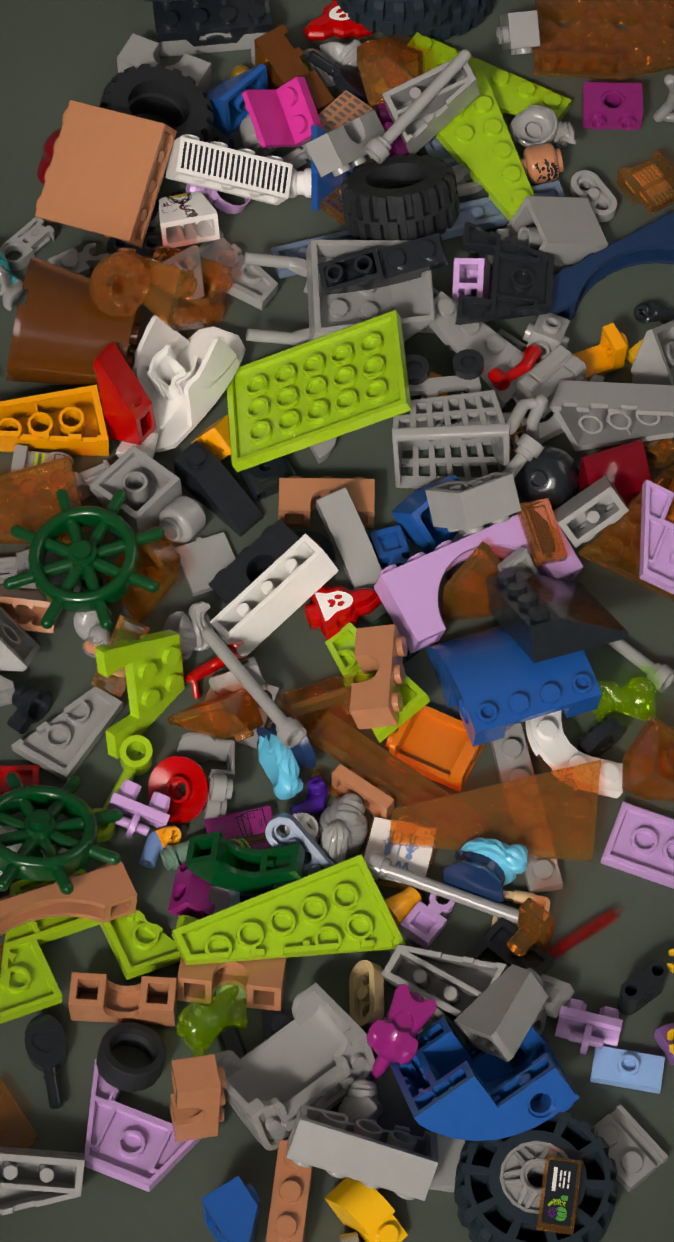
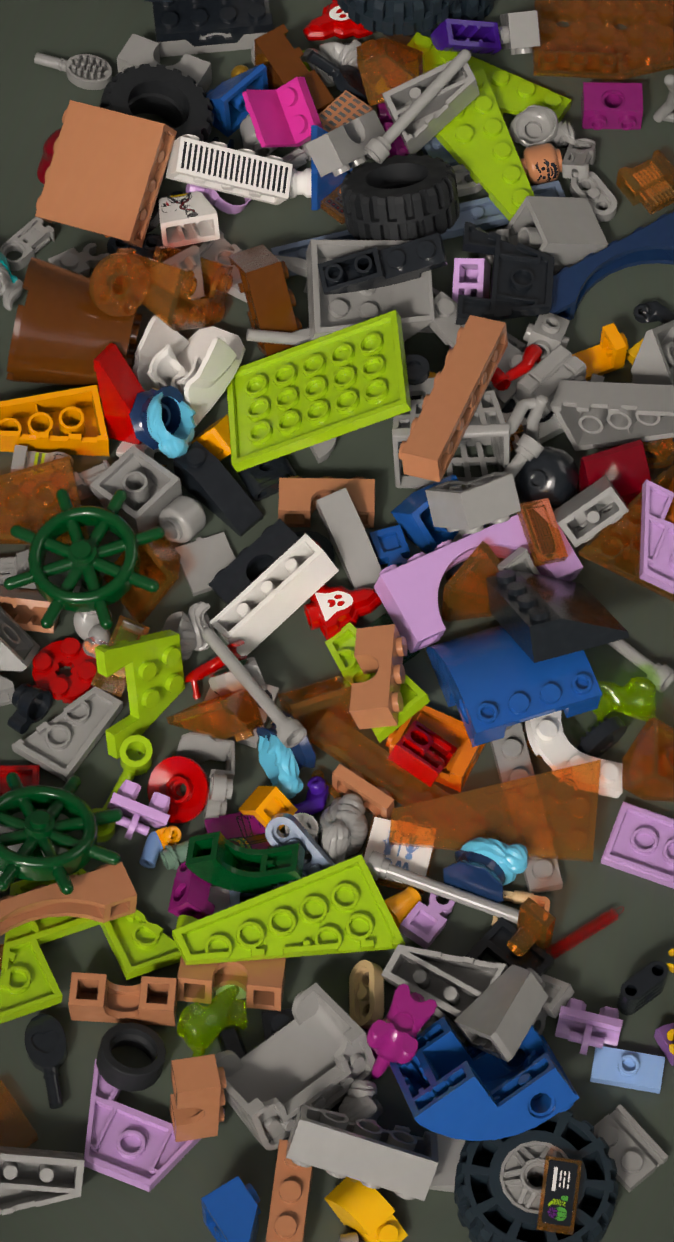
none -> red plate [32,637,98,703]
none -> light grey piece [34,52,113,90]
none -> piece [129,385,196,458]
none -> reddish brown wedge [228,244,302,357]
none -> light orange panel [238,786,298,830]
none -> red brick [388,720,458,787]
none -> nougat brick [398,315,508,482]
none -> dark purple brick [430,18,502,55]
none -> light grey piece [562,138,596,179]

